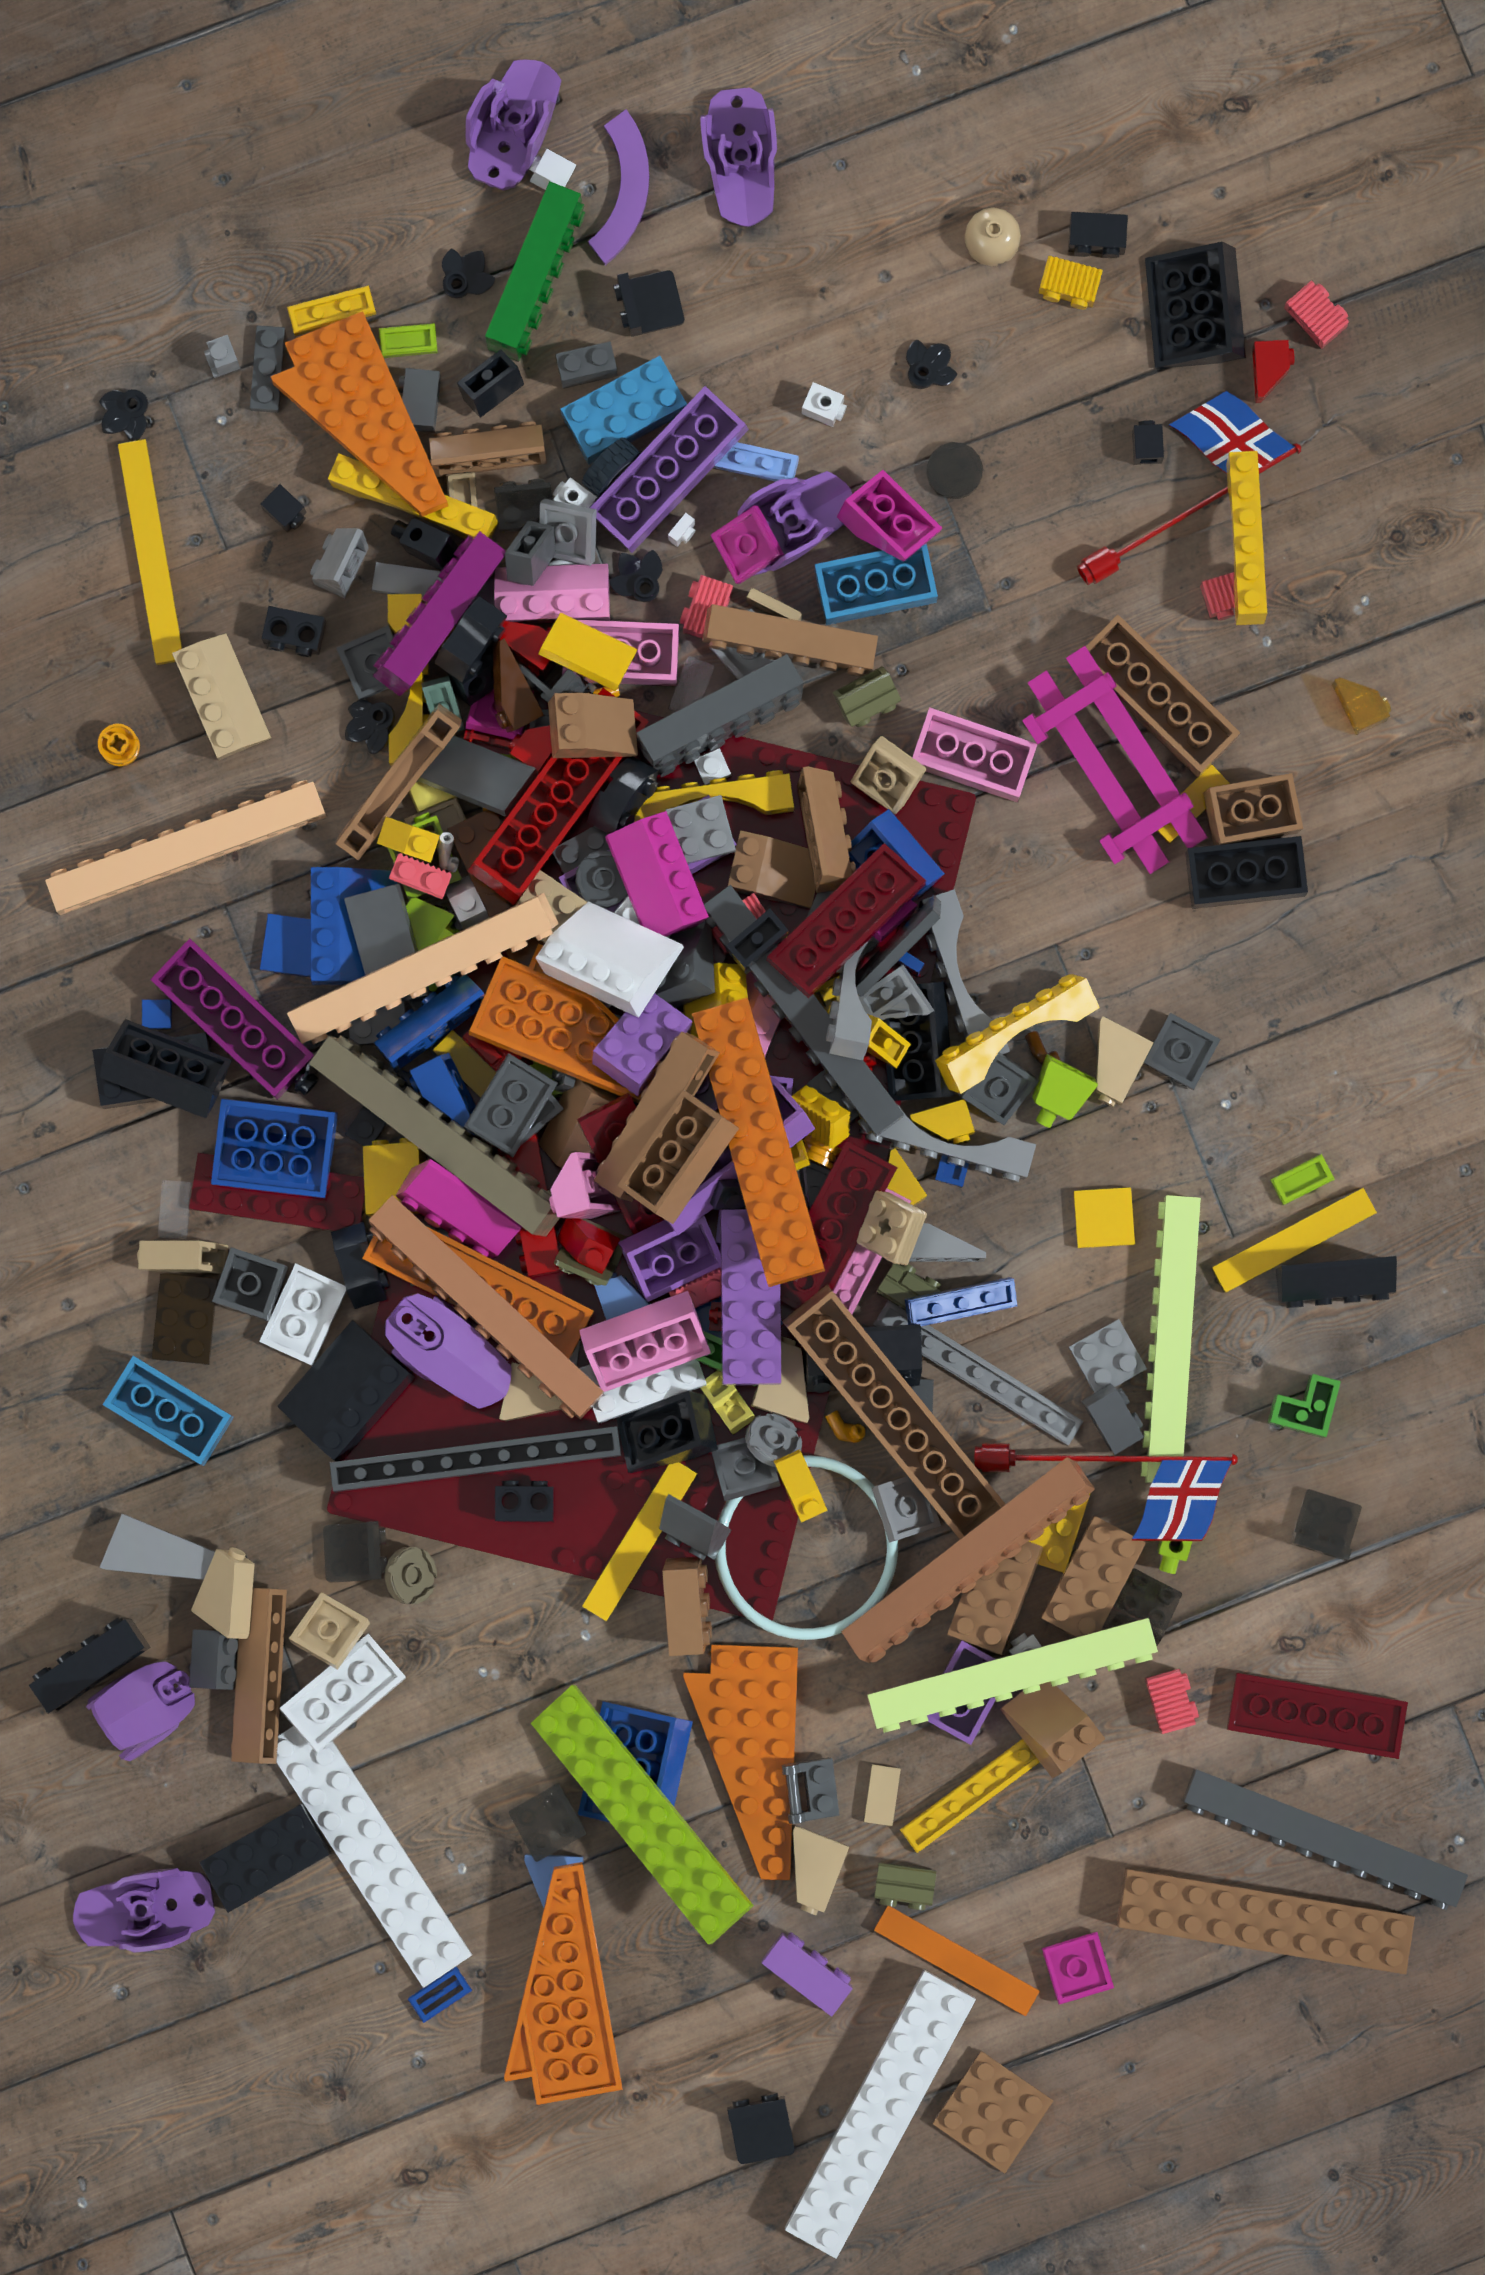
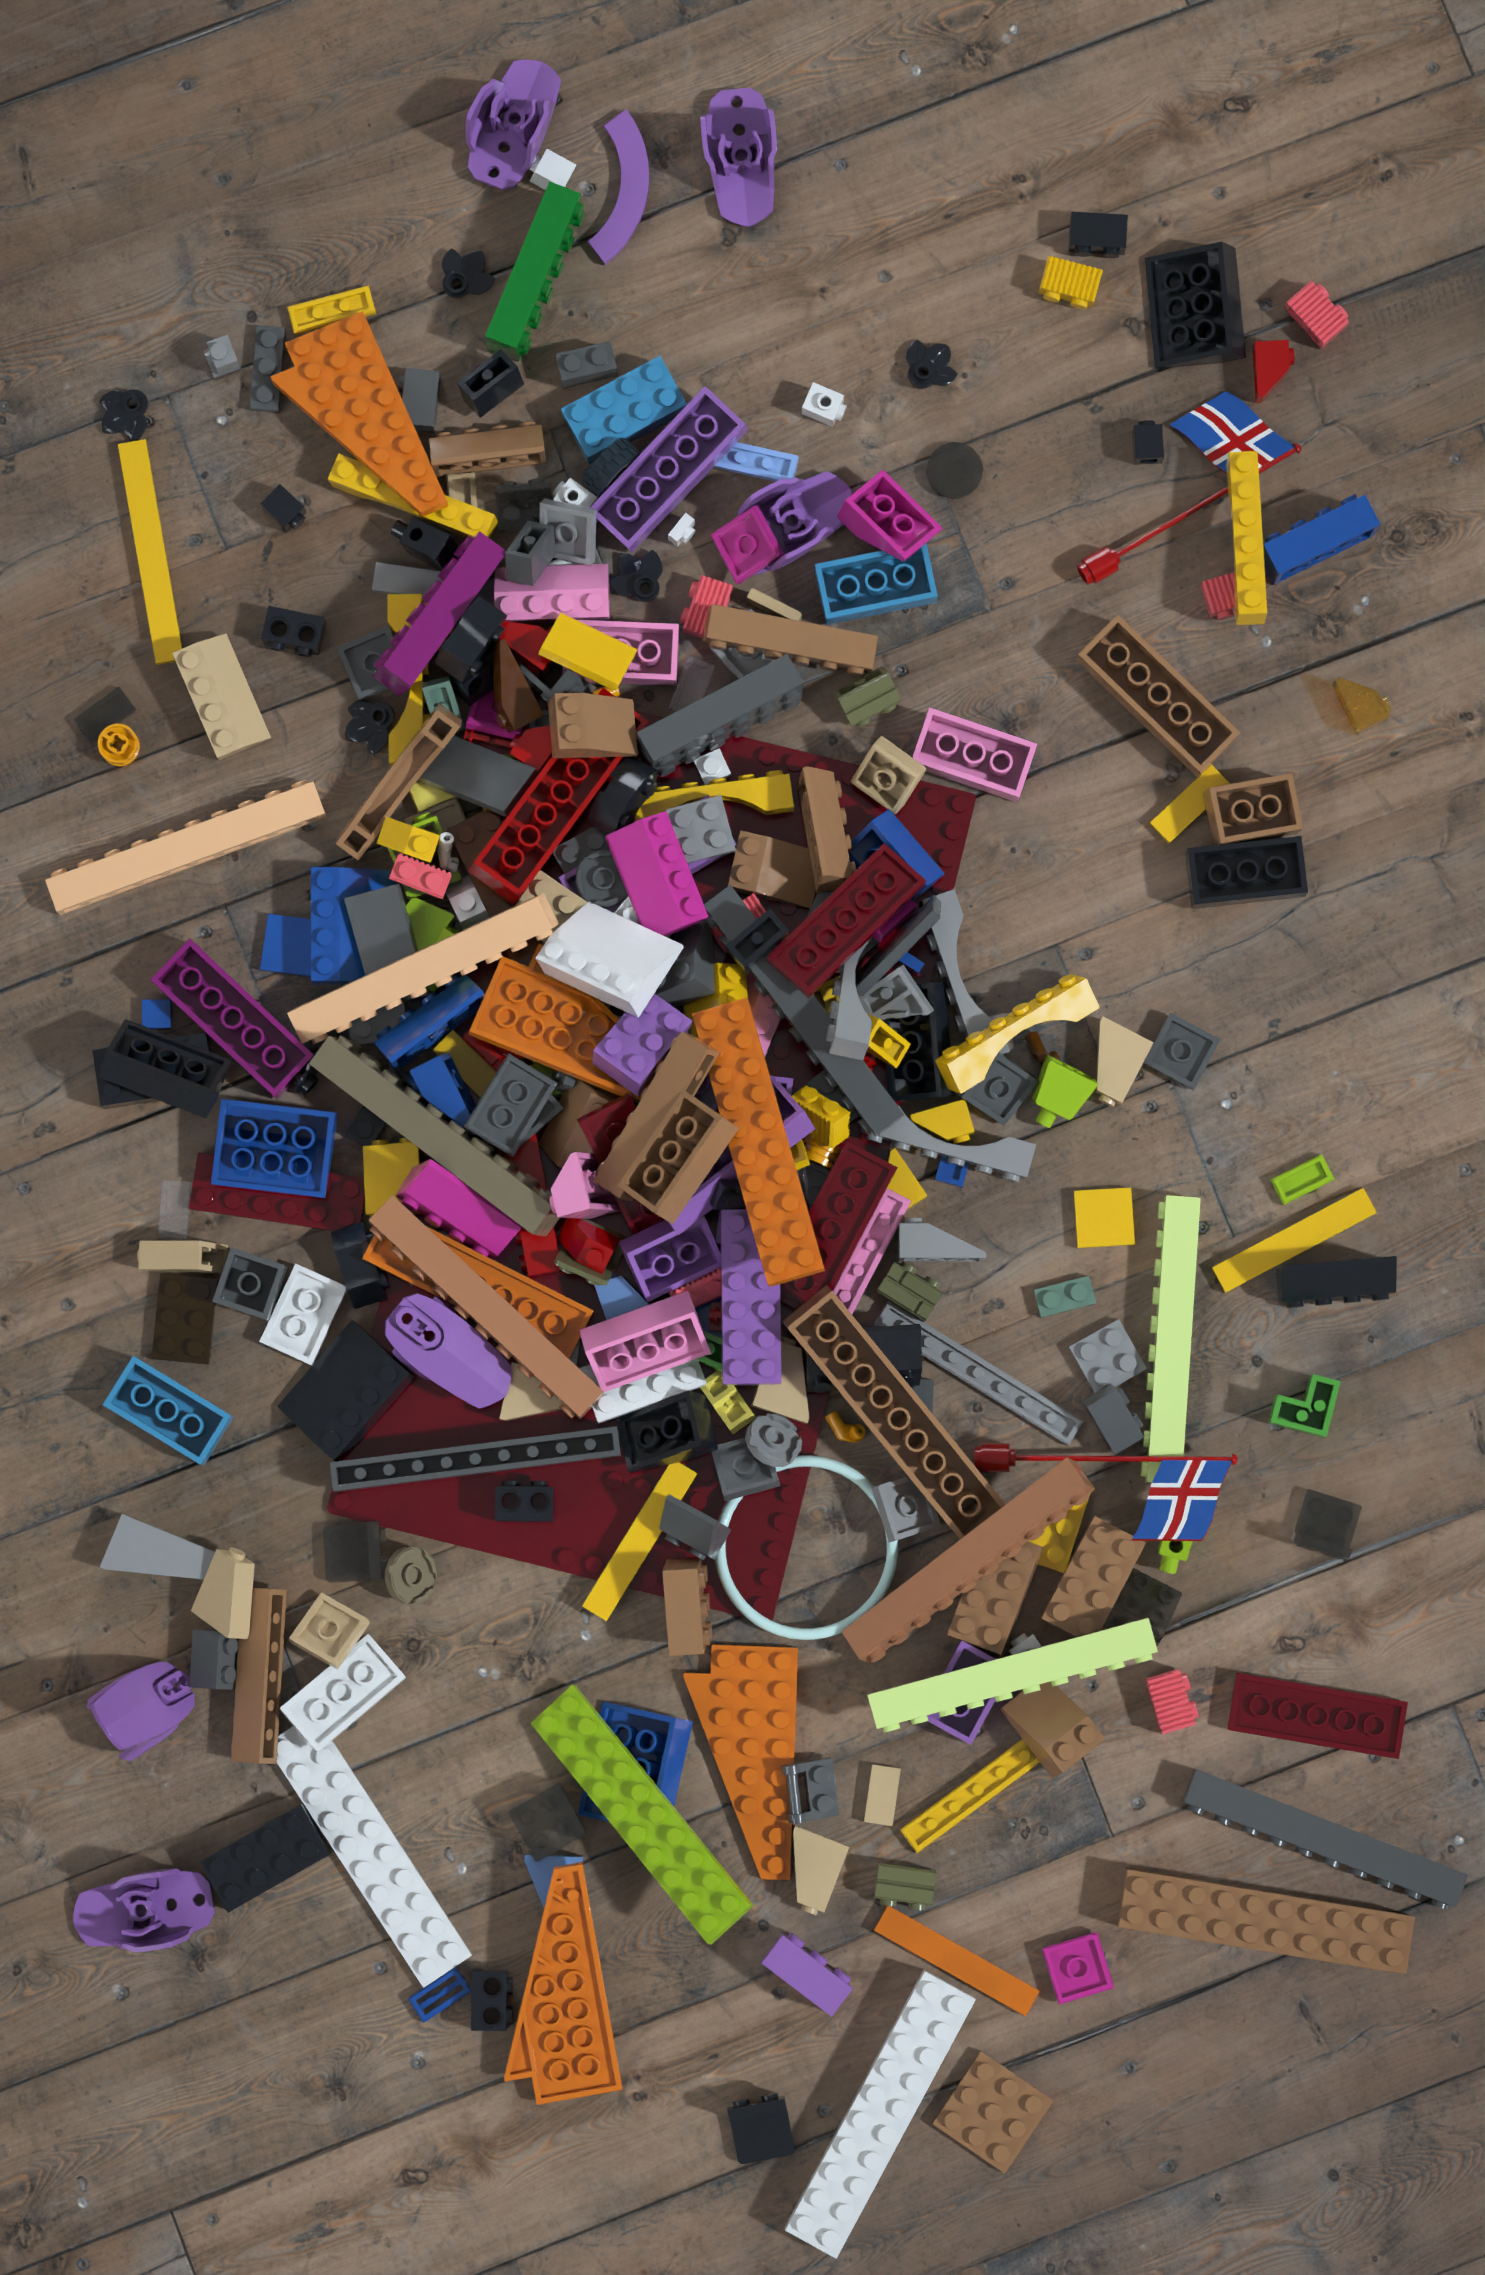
black brick [29,1617,151,1714] -> none
light grey slope [310,528,369,599] -> none
lime tile [379,323,438,358] -> none
black bracket [613,270,685,337] -> none
yellow slope [773,1449,828,1523] -> none
tan brick [857,1190,927,1265] -> none
tile [905,1277,1017,1326] -> none
tan cylinder [964,207,1021,266] -> none
dark pink fence [1022,646,1208,874] -> none
none -> clear smoke tile [73,687,137,743]
none -> black brick [471,1970,513,2031]
none -> sand green plate [1033,1276,1096,1318]
none -> blue brick [1263,494,1381,585]

